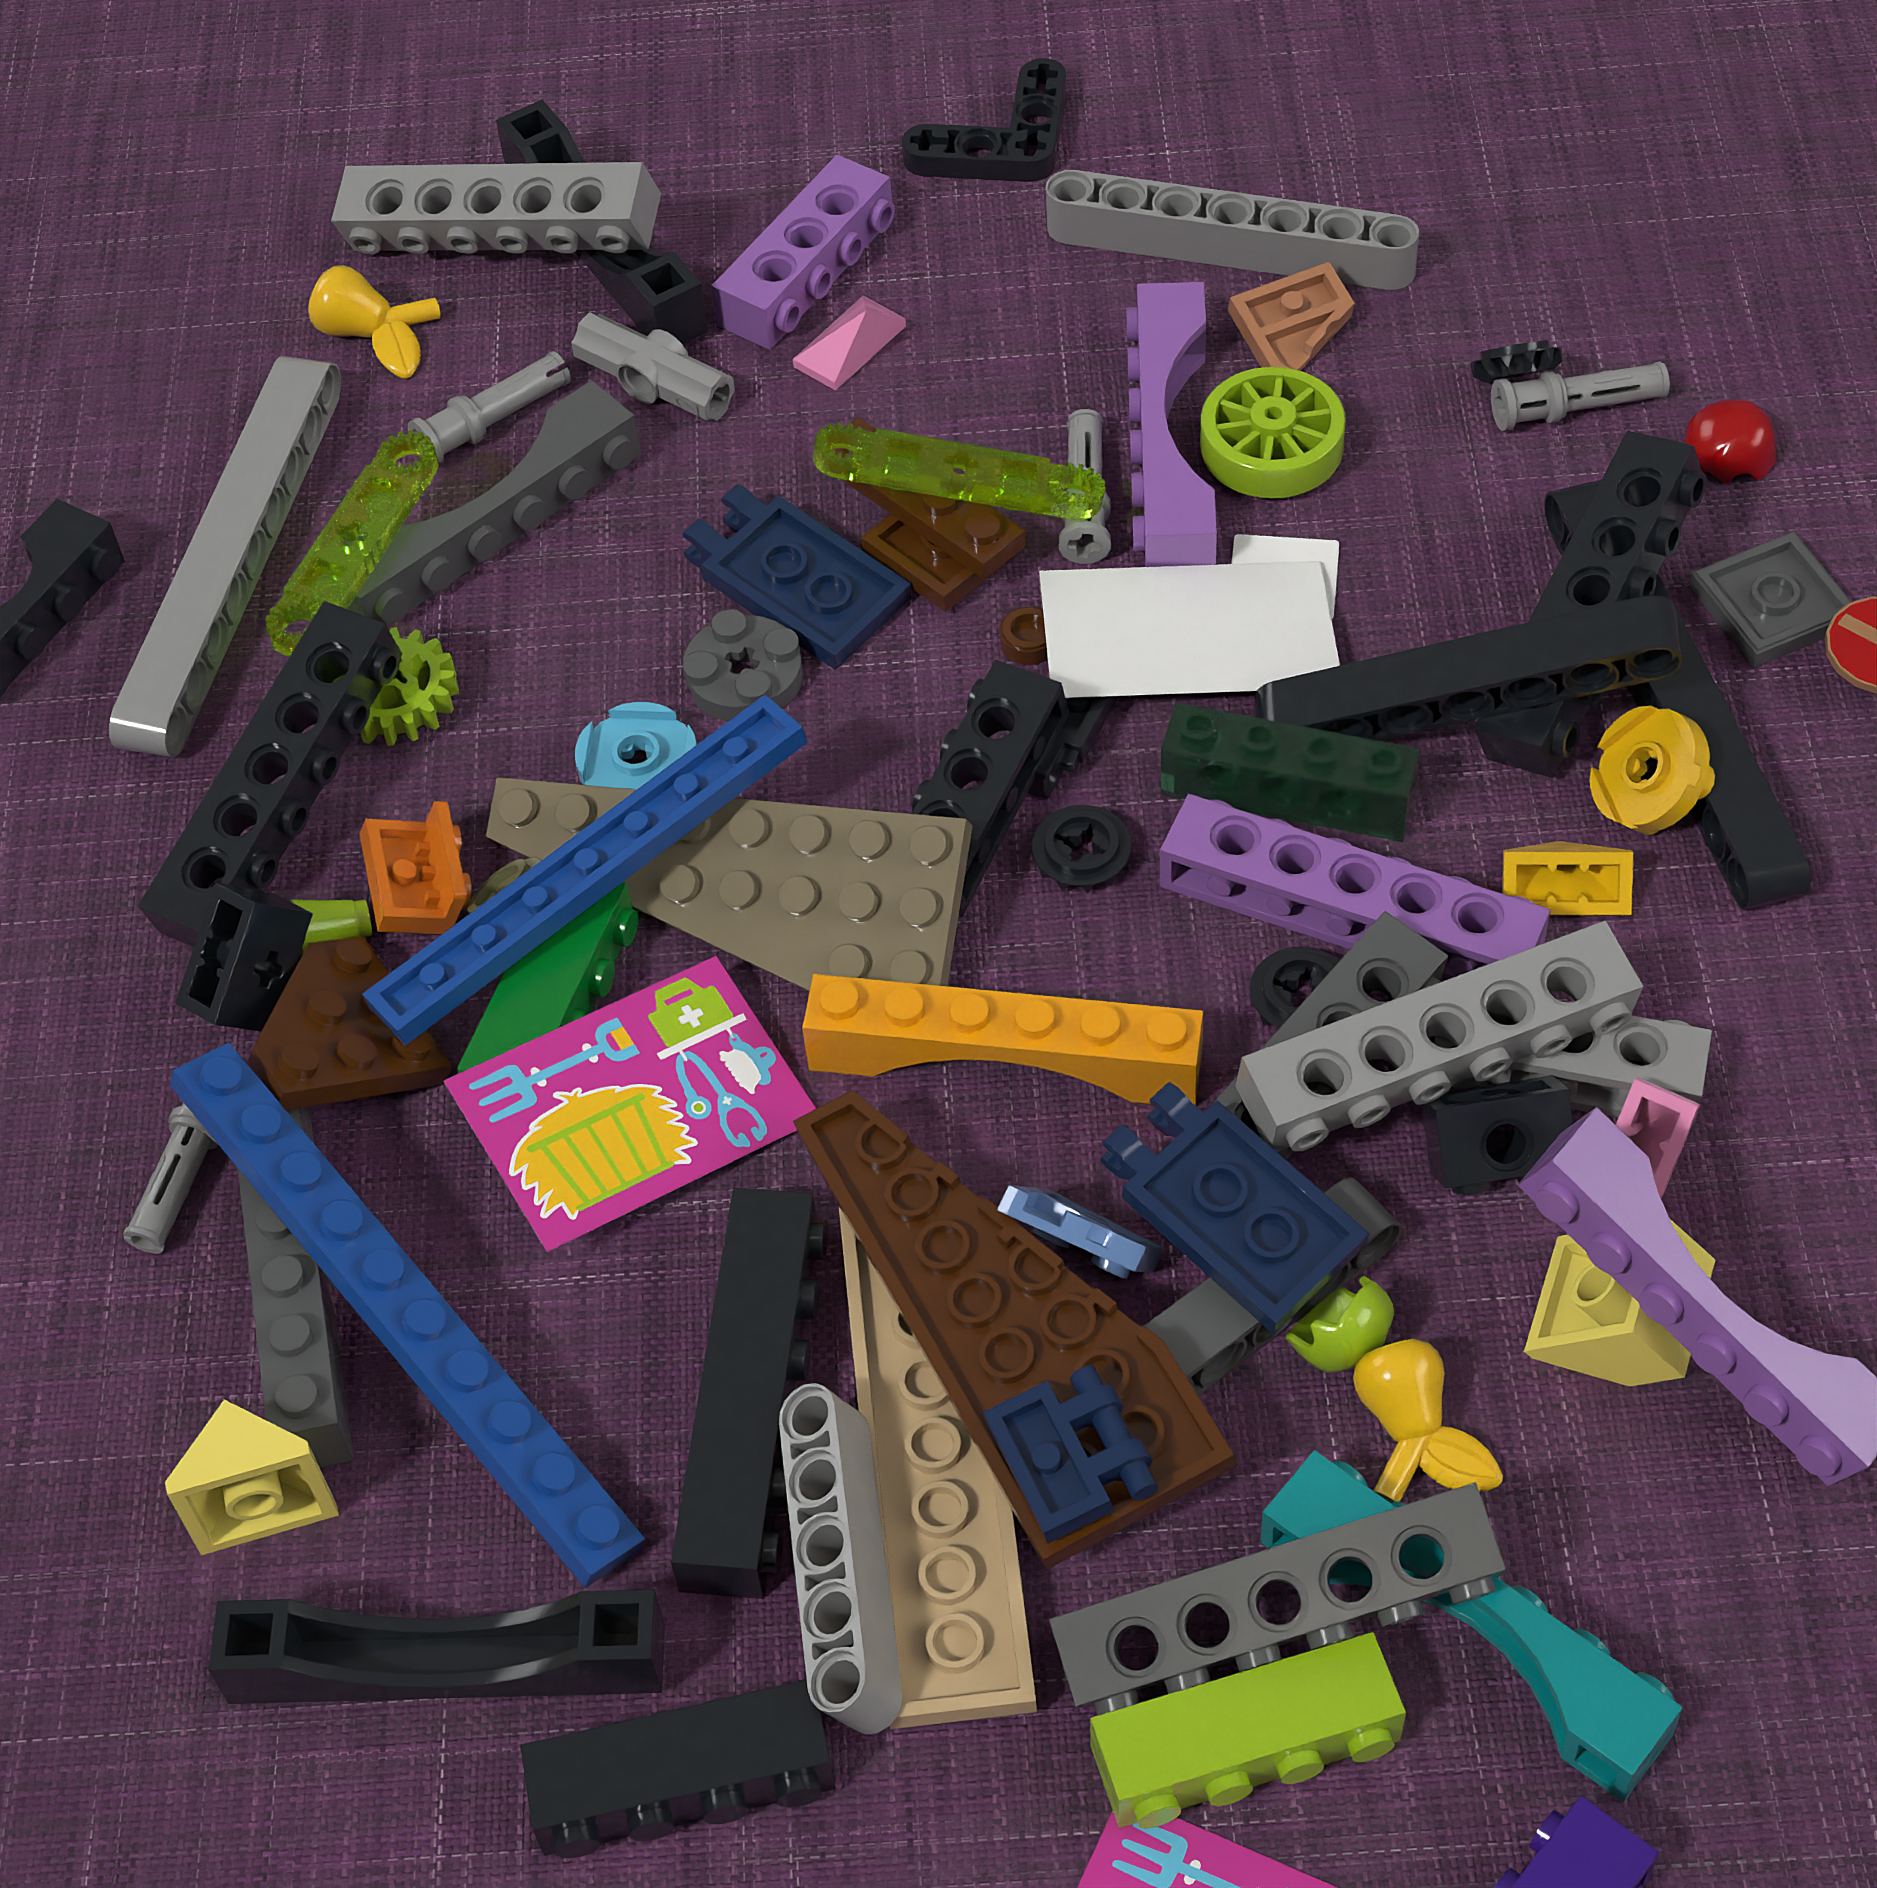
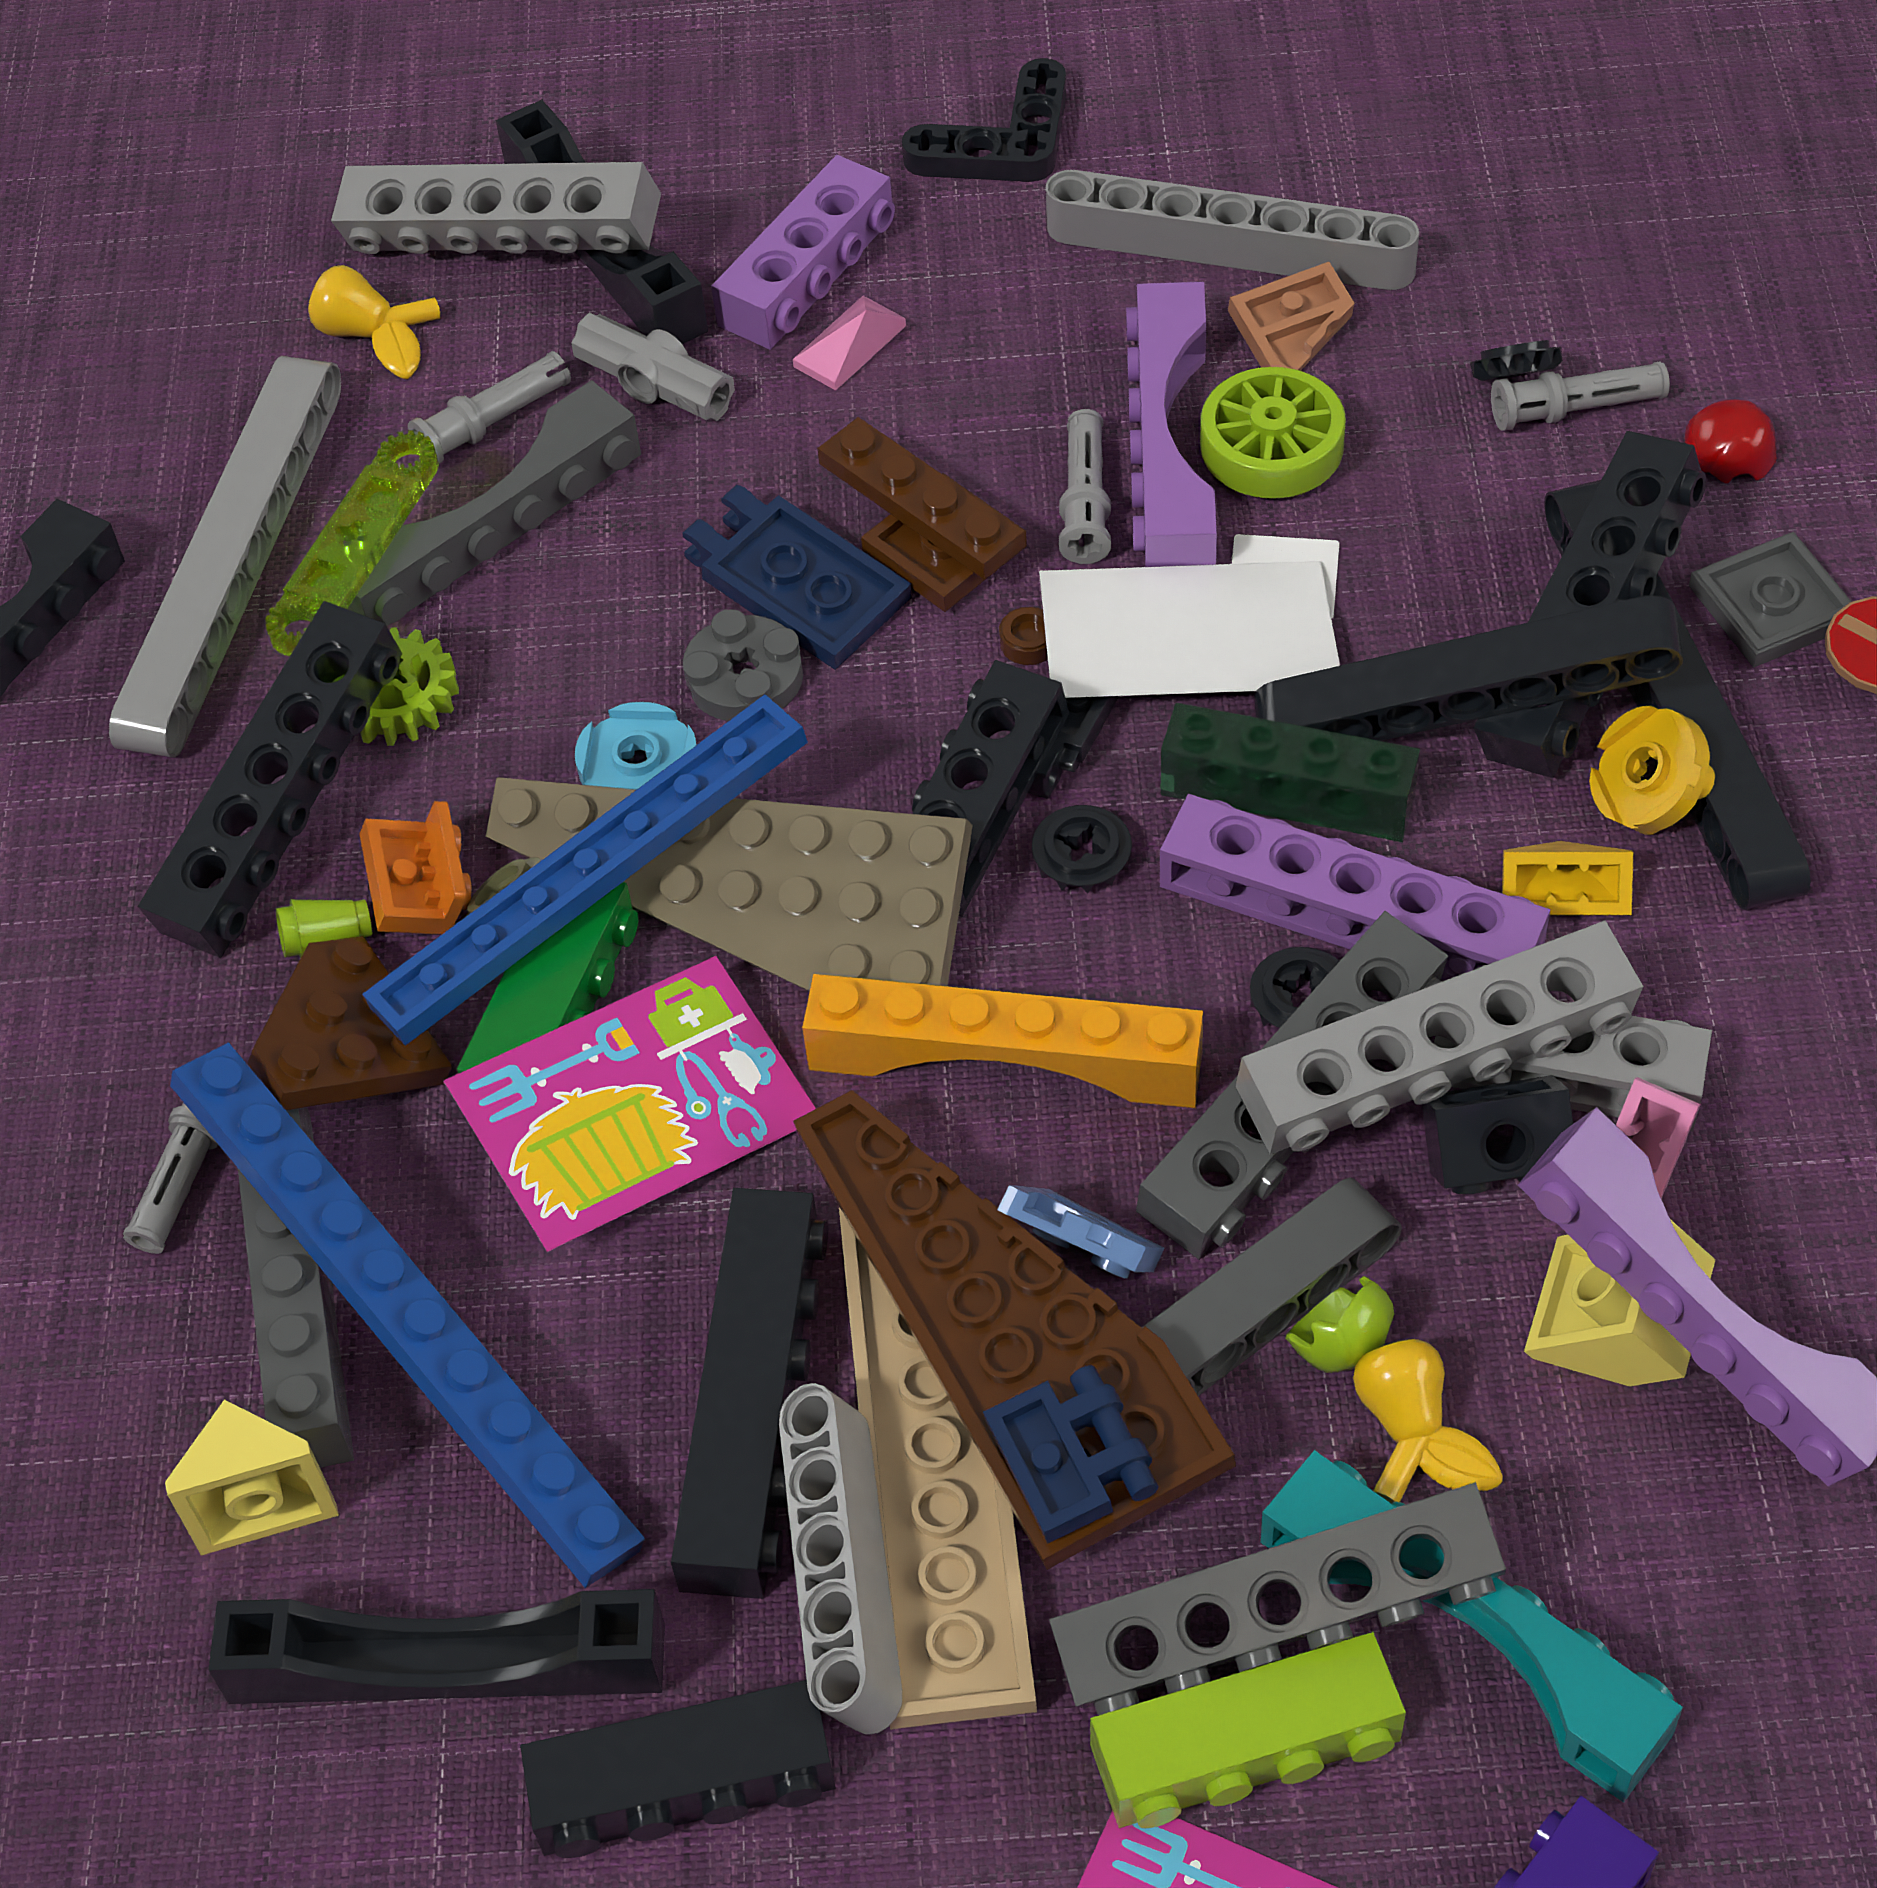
black brick [175,882,313,1032] -> none
clear neon green piece [812,422,1106,520] -> none
dark blue tile [1101,1082,1370,1334] -> none

